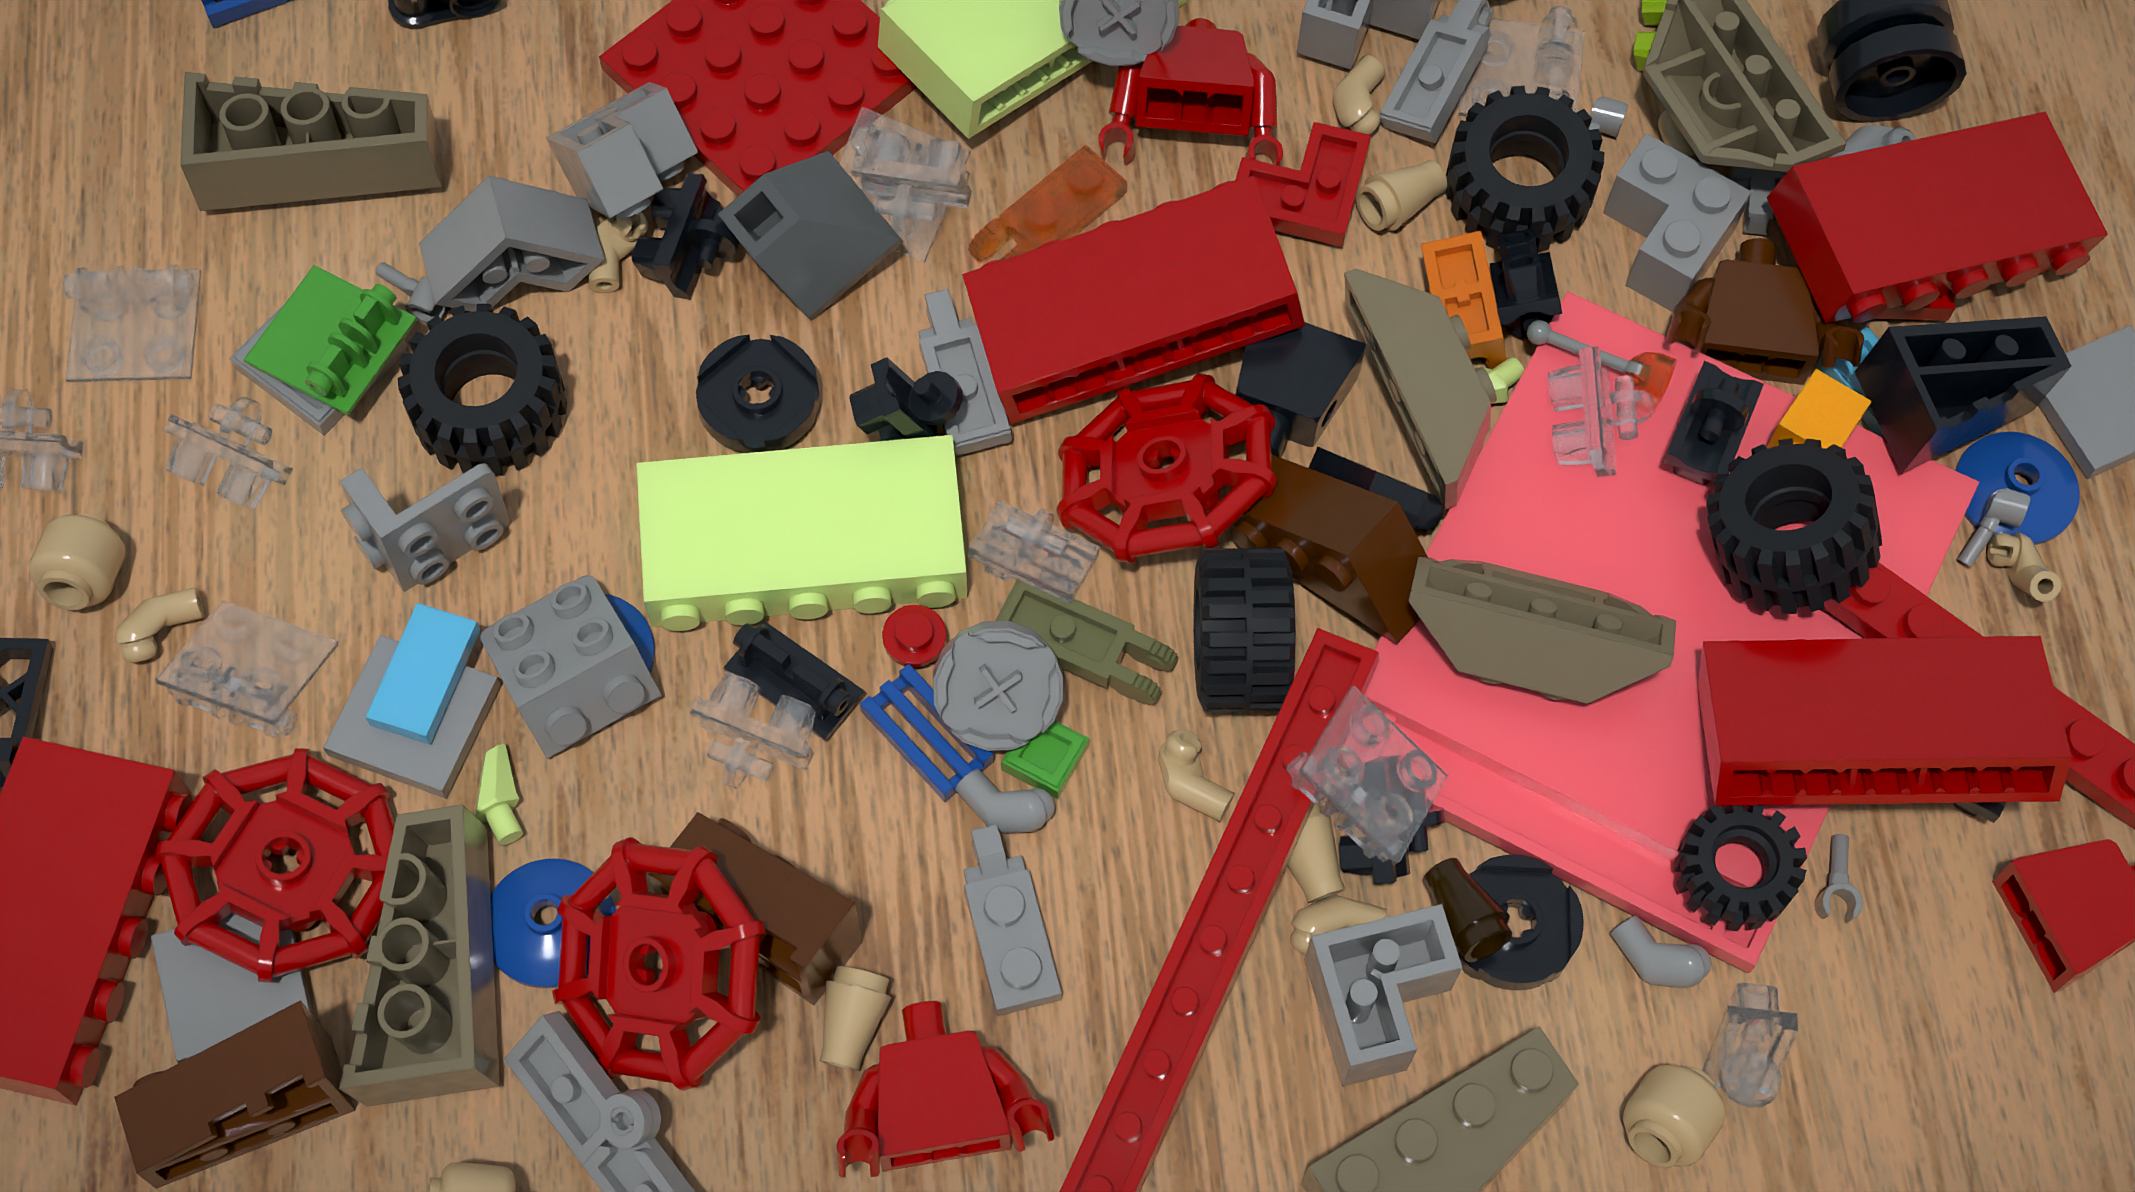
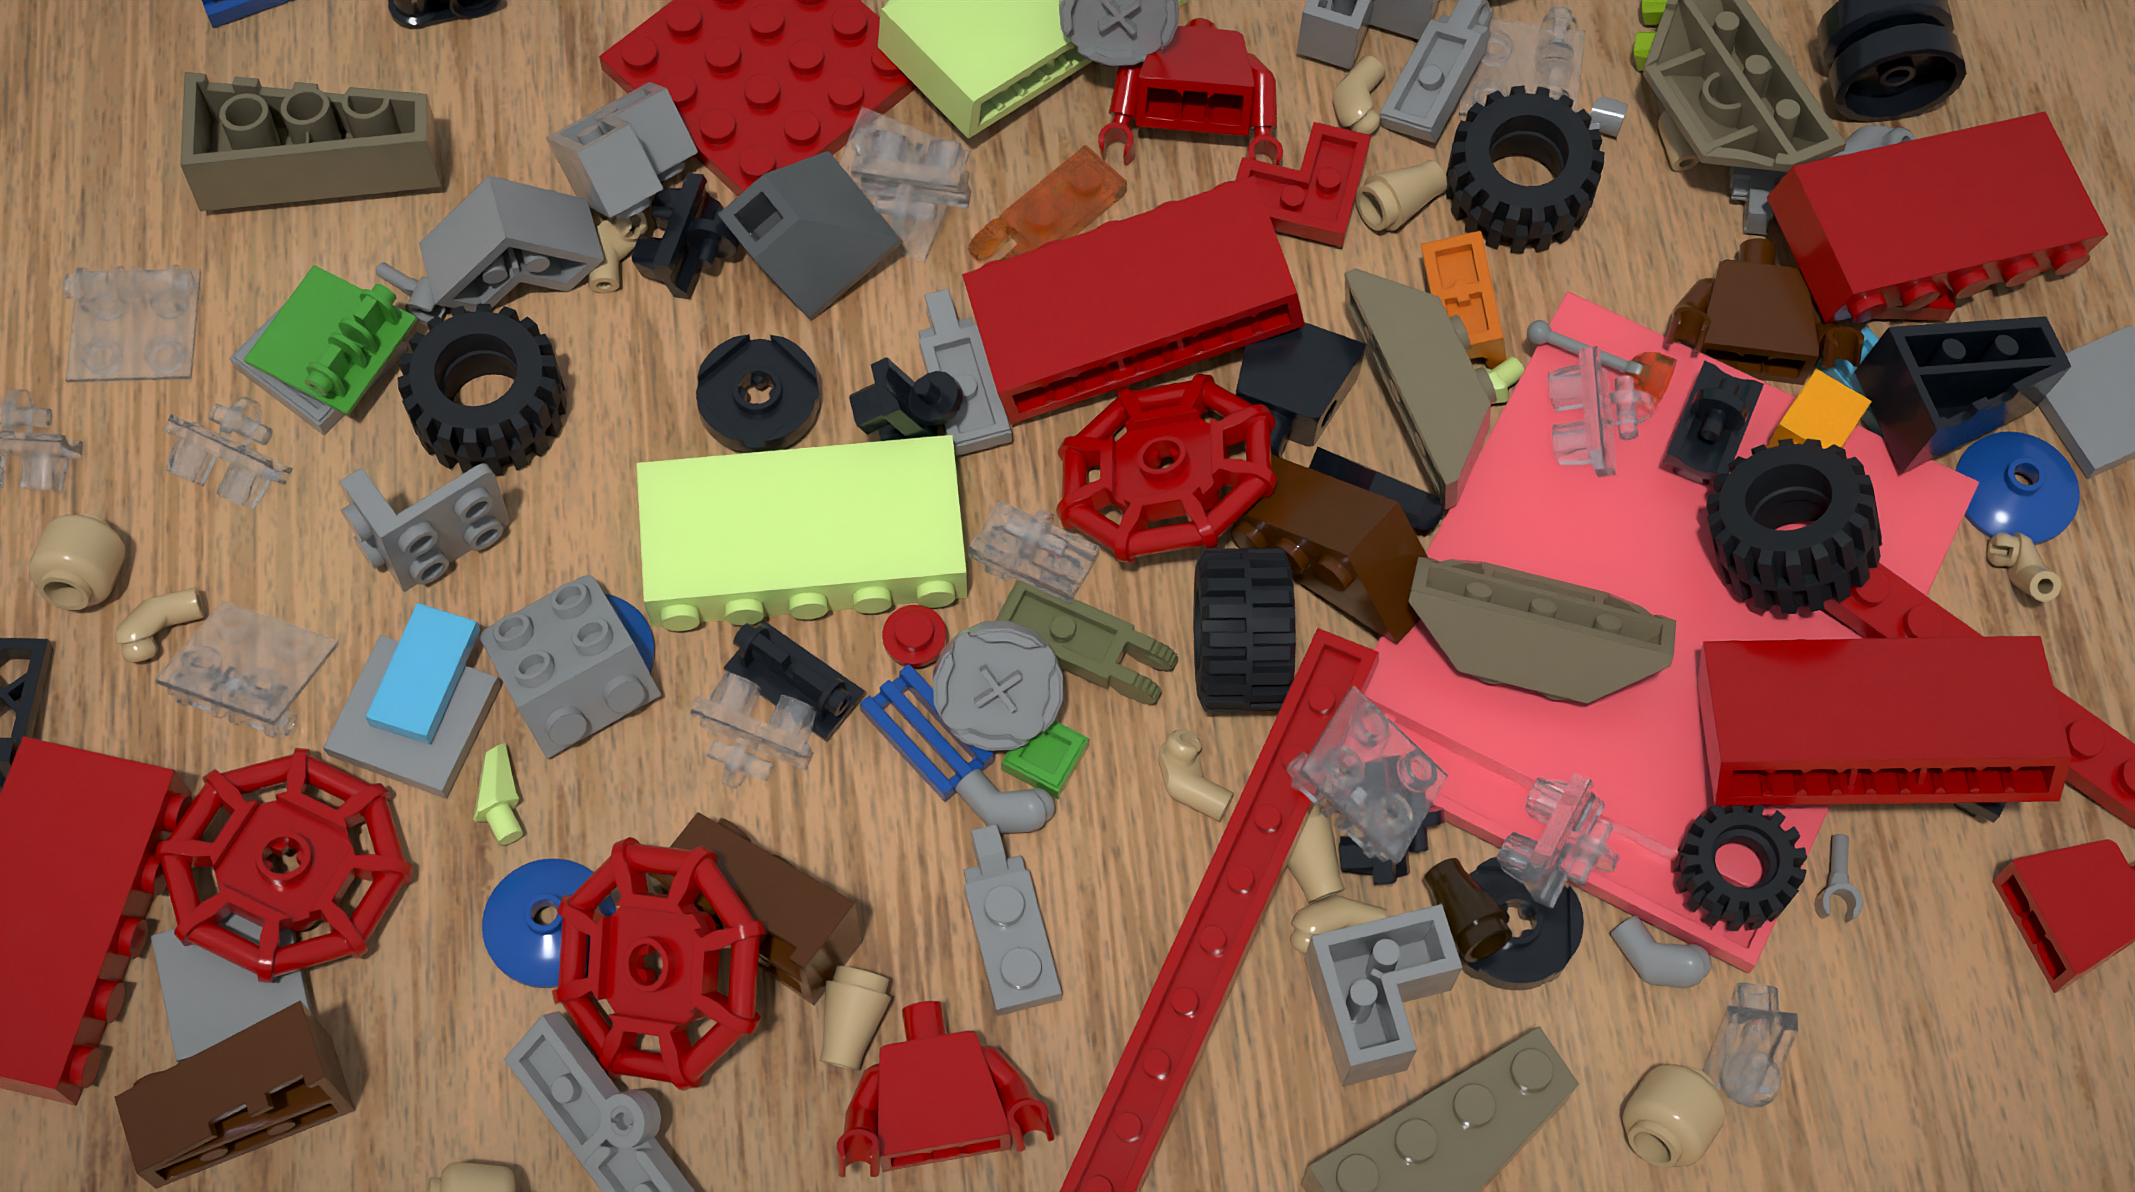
dark tan wedge [339,804,500,1107] -> none
black hips [1490,229,1562,339] -> none
light grey brick [1603,133,1752,312] -> none
light grey hand [1957,488,2030,568] -> none
none -> clear hips [1497,773,1620,909]

